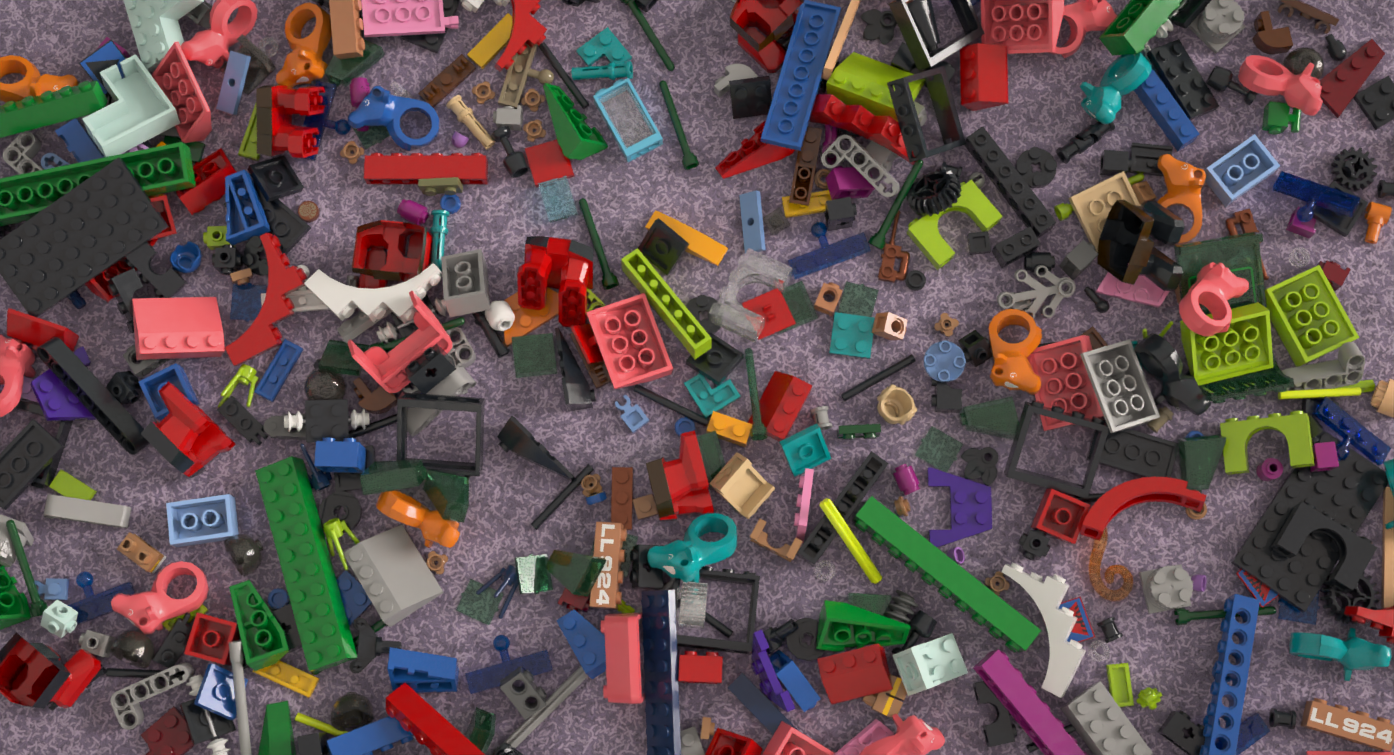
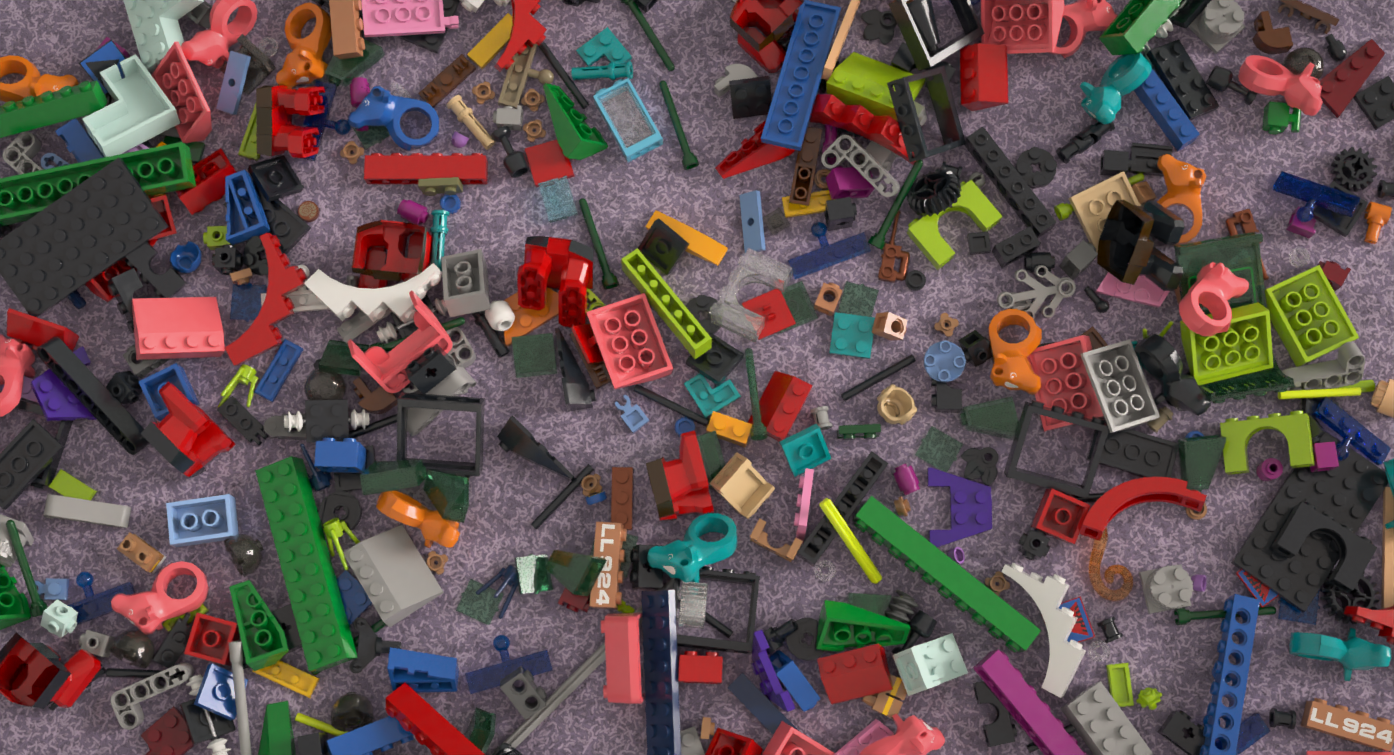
blue tile [268,588,290,610] -> none
blue wedge [556,610,606,679] -> none
medium nougat plate [632,494,658,520] -> none
light blue brick [1204,134,1280,207] -> none

